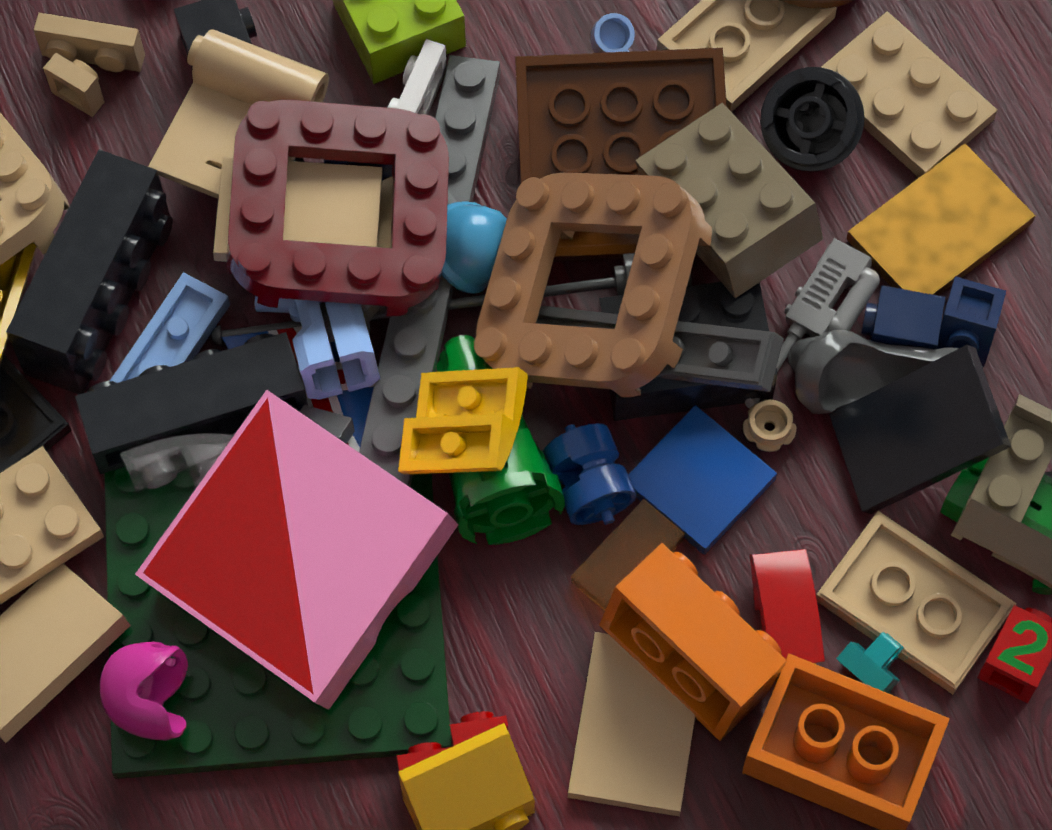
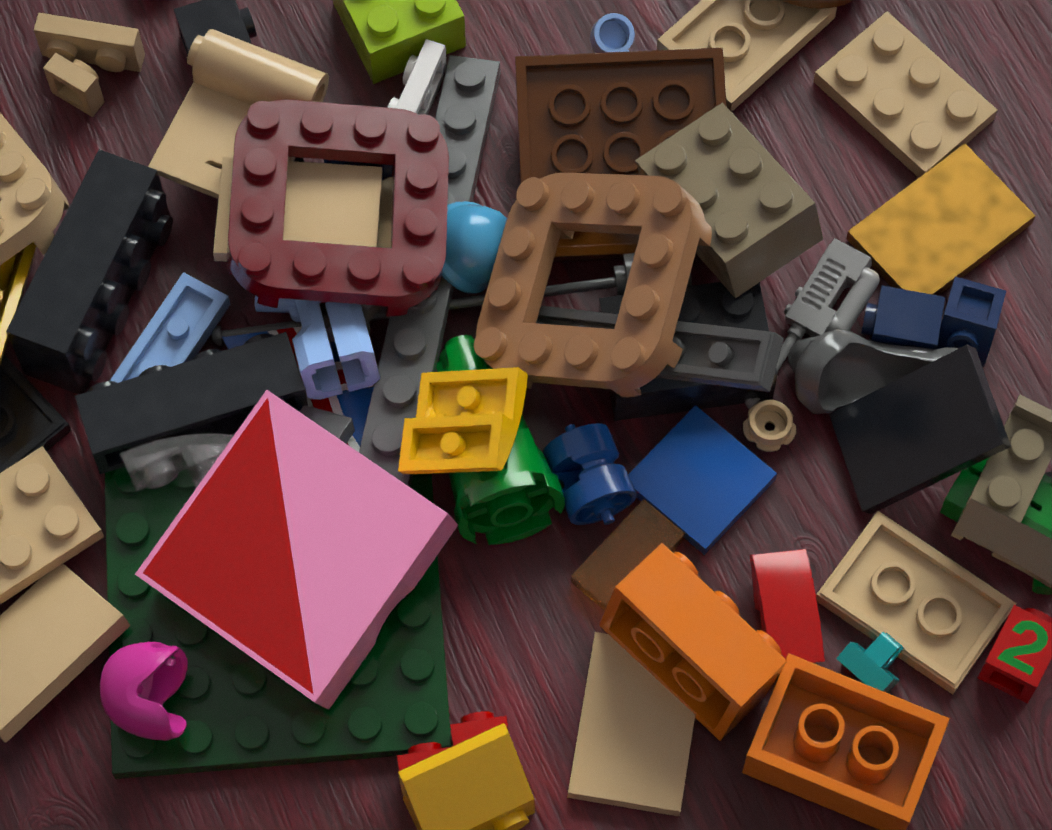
black cone [760,67,864,171] -> none

